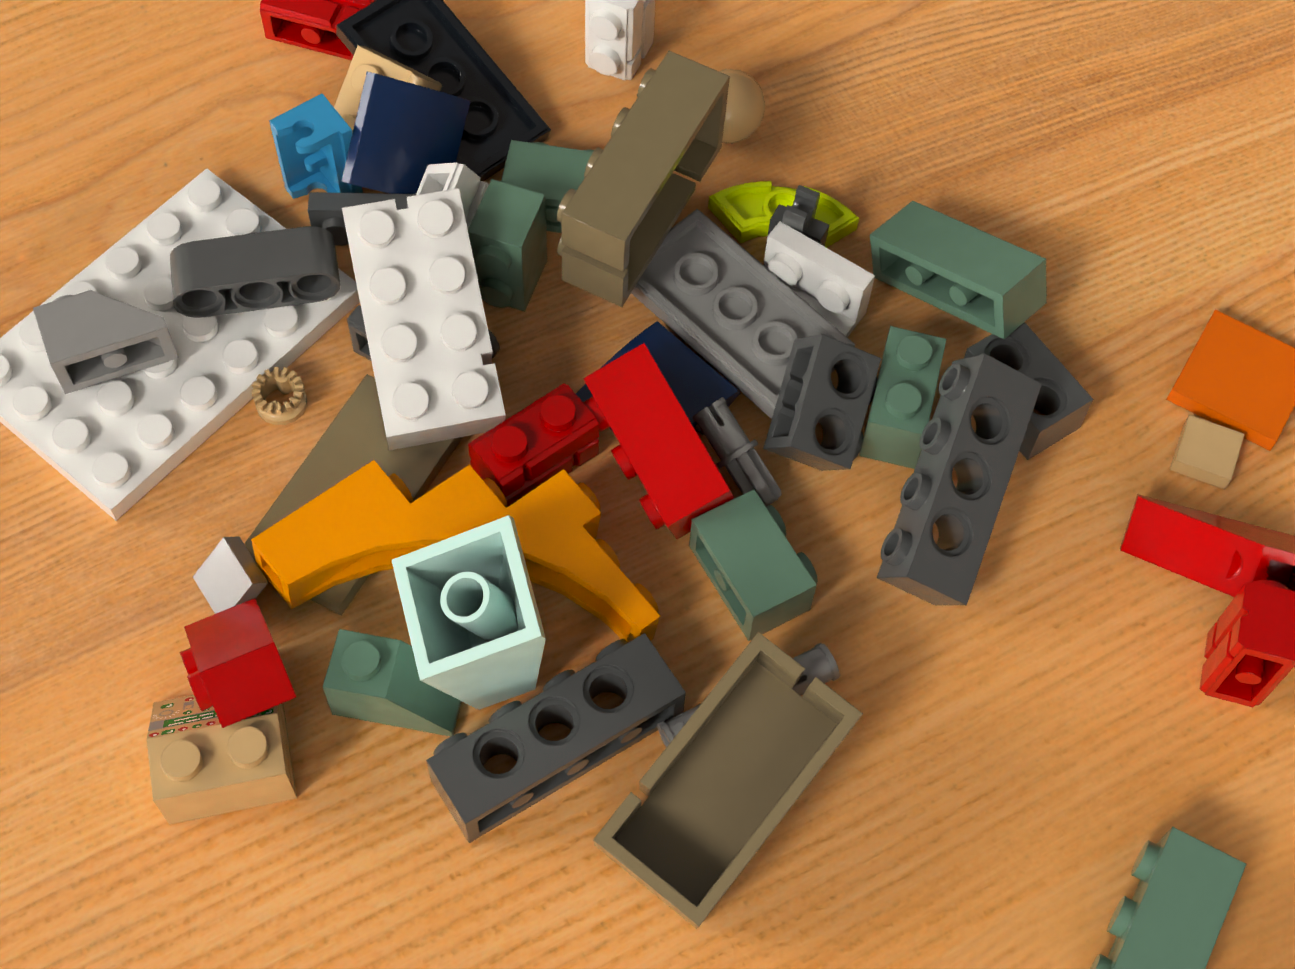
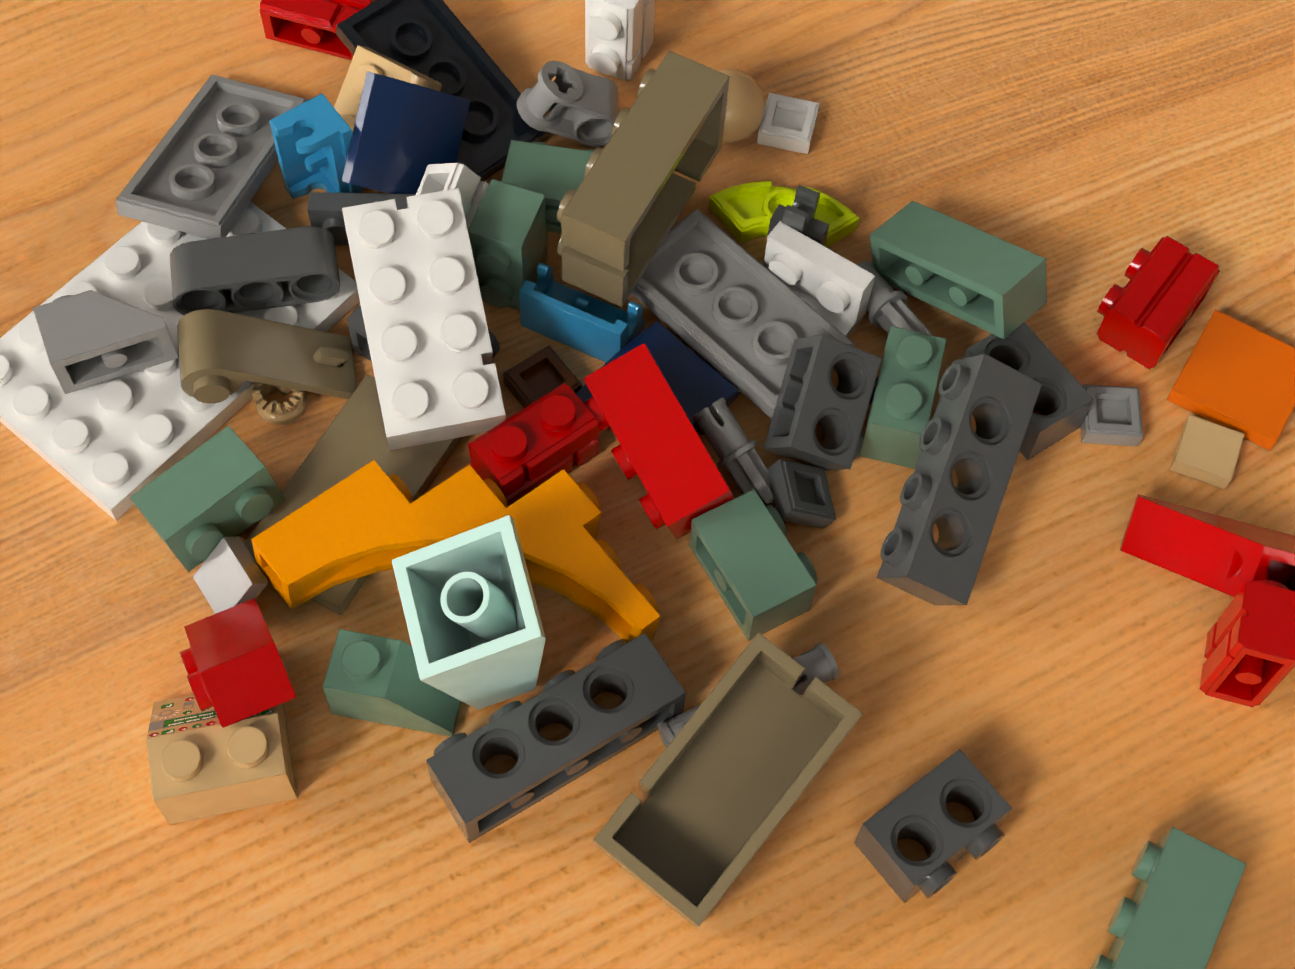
none -> light grey tile [116,75,308,239]
none -> sand green brick [130,425,286,572]
none -> dark tan door [177,309,356,403]
none -> reddish brown tile [503,345,582,408]
none -> light grey piece [516,61,619,148]
none -> dark azure hinge [519,262,645,362]
none -> white tile [757,93,820,154]
none -> dark grey tile [767,459,836,528]
none -> dark grey brick [854,749,1012,903]
none -> light grey axle [856,261,932,335]
none -> light grey tile [1080,384,1143,446]
none -> red brick [1097,236,1220,369]

